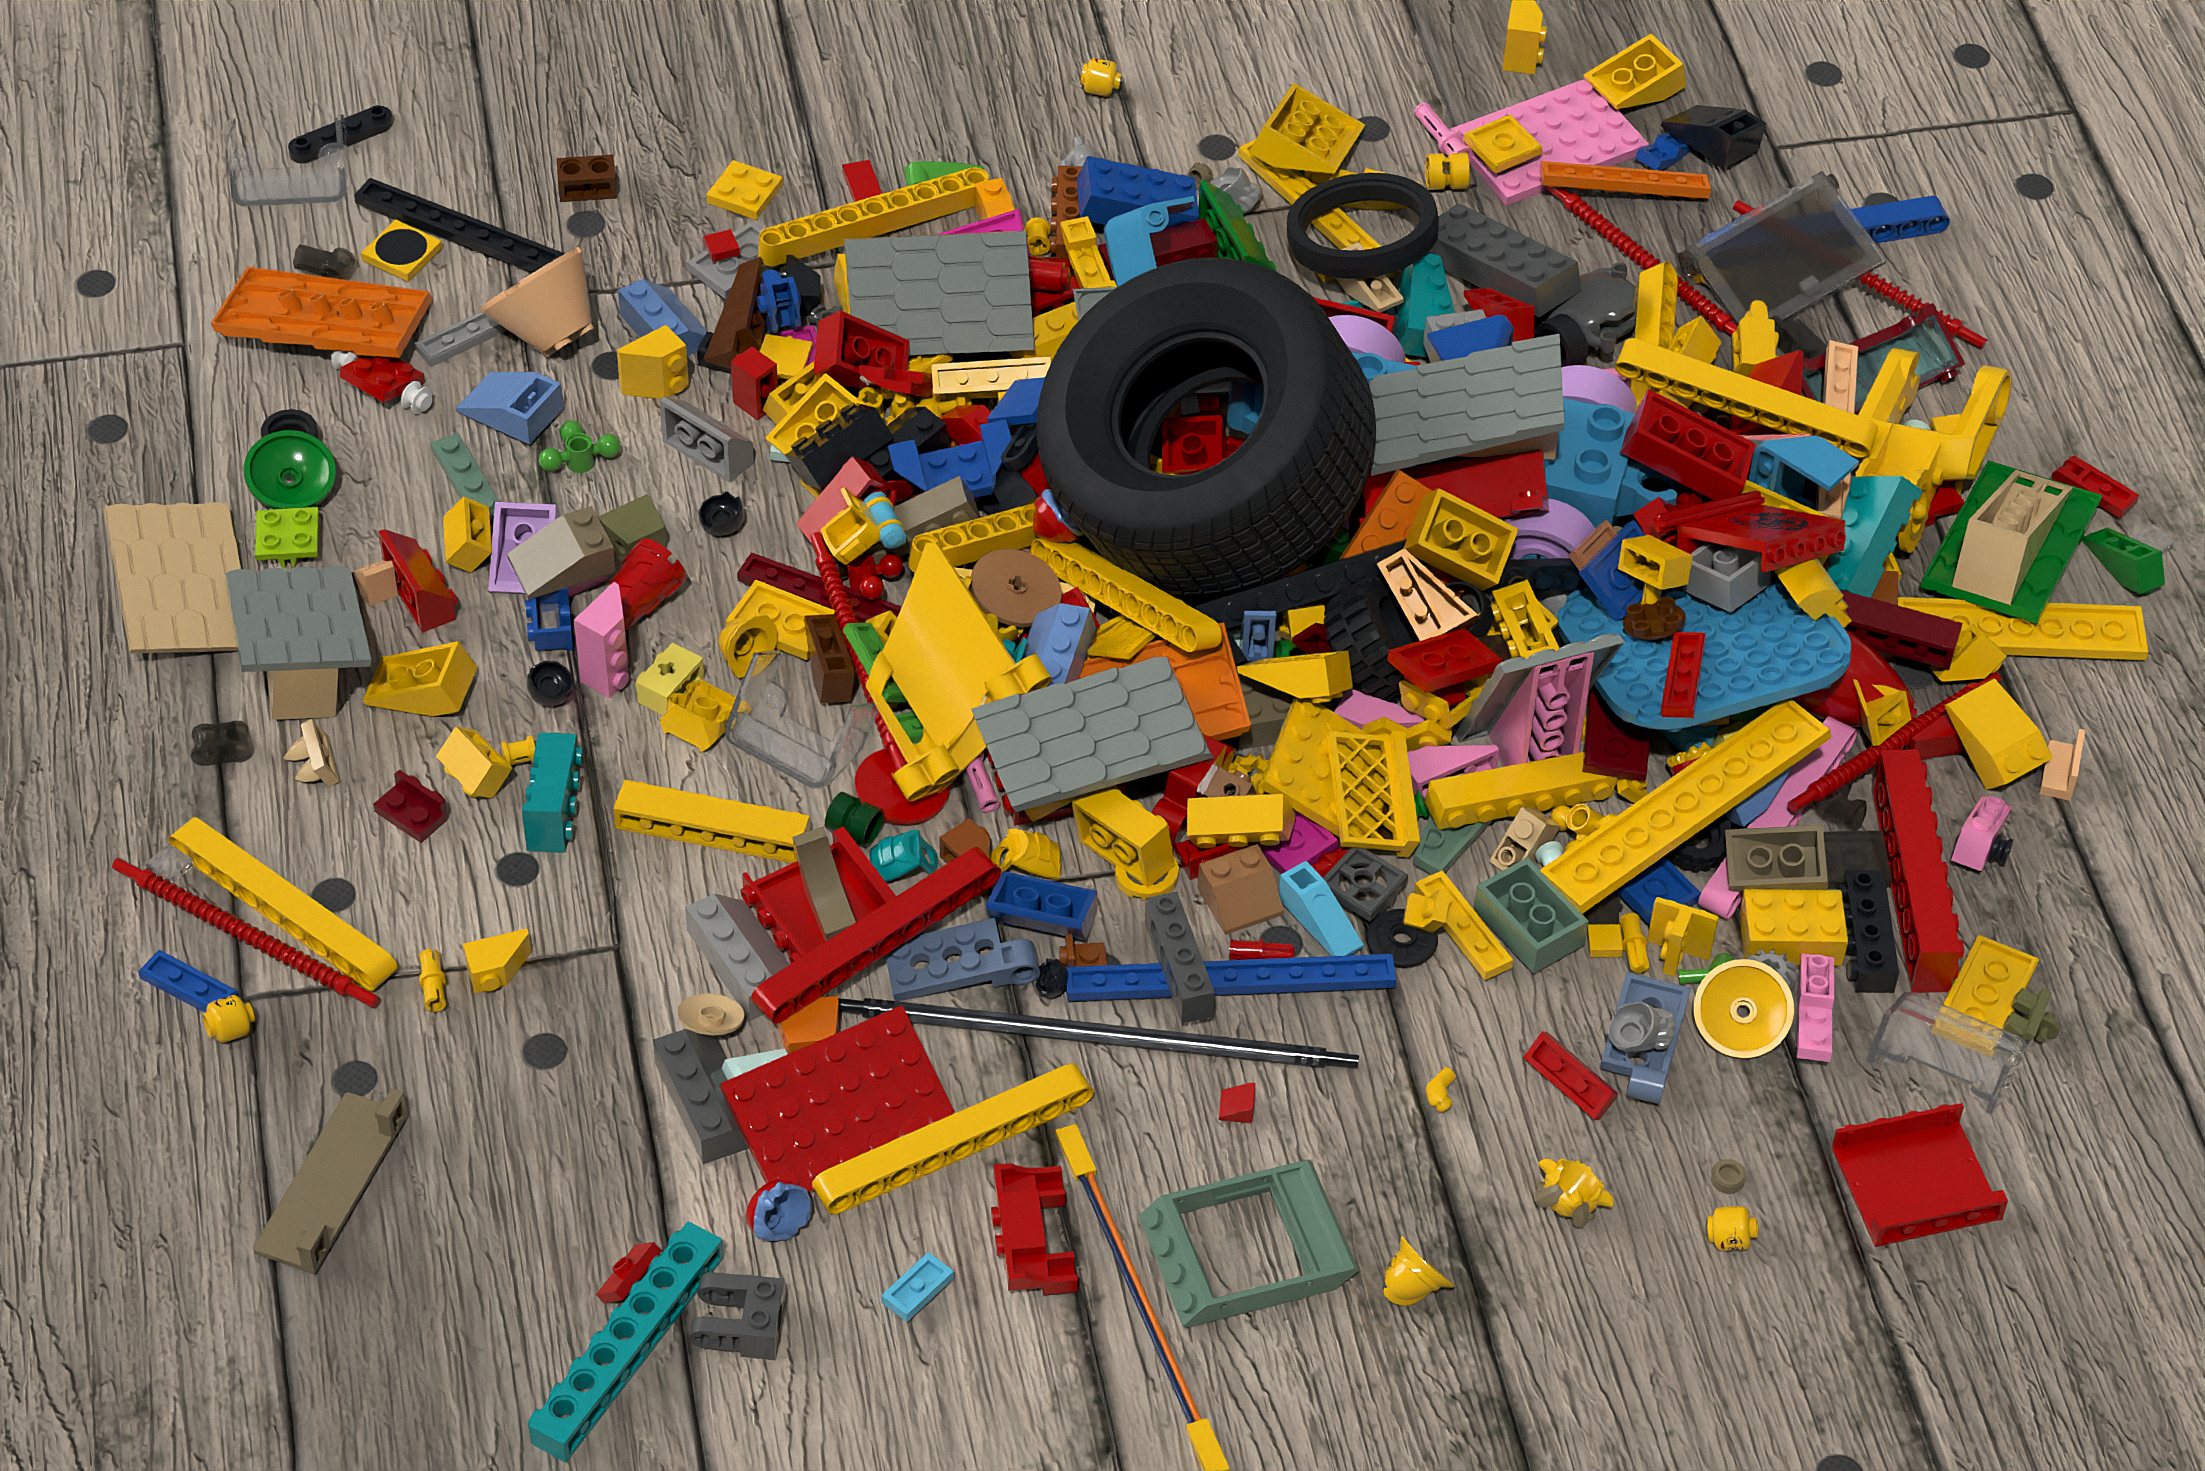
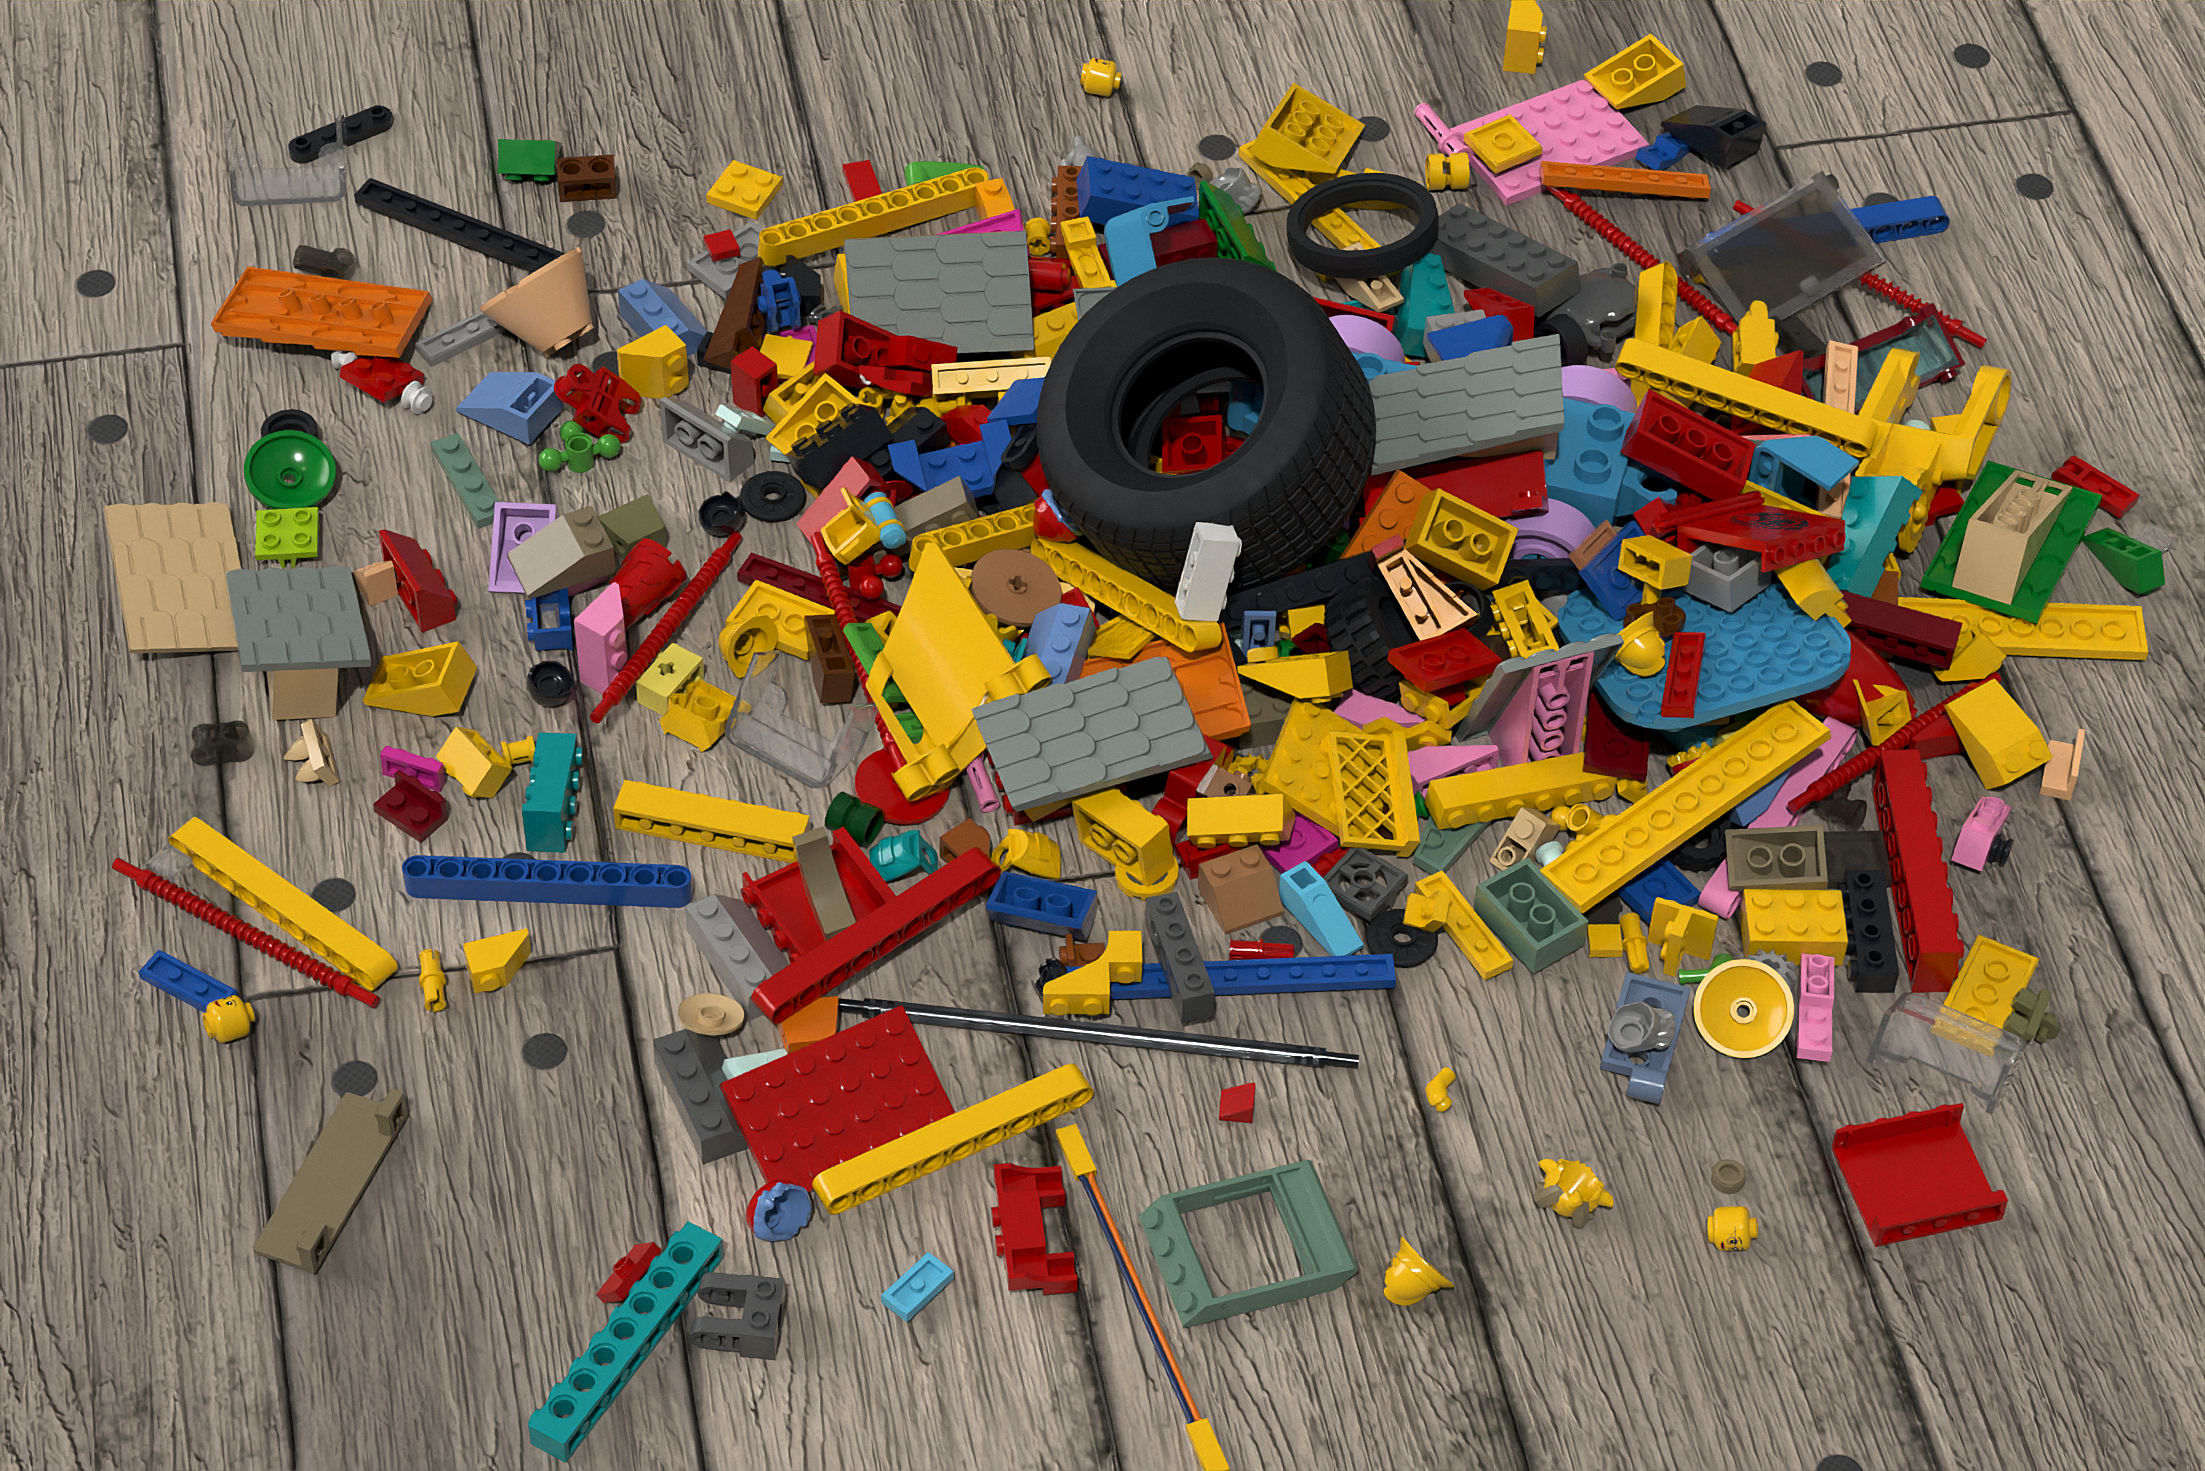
tile [361,219,443,282] -> none
yellow brick [443,496,492,573] -> none
sand blue hinge [885,917,1040,1001] -> none
red plate [1523,1031,1619,1120] -> none
none -> dark pink plate [380,745,446,792]
none -> blue beam [402,855,693,908]
none -> green slope [498,139,562,181]
none -> red piece [554,364,642,443]
none -> red hose [590,532,743,724]
none -> light aqua plate [715,403,774,437]
none -> black wheel [739,471,806,521]
none -> red brick [885,335,958,374]
none -> yellow arch [1043,931,1142,1016]
none -> white brick [1174,522,1242,622]
none -> yellow tile [1246,646,1279,663]
none -> red tile [1367,534,1404,571]
none -> yellow piece [1613,611,1666,677]

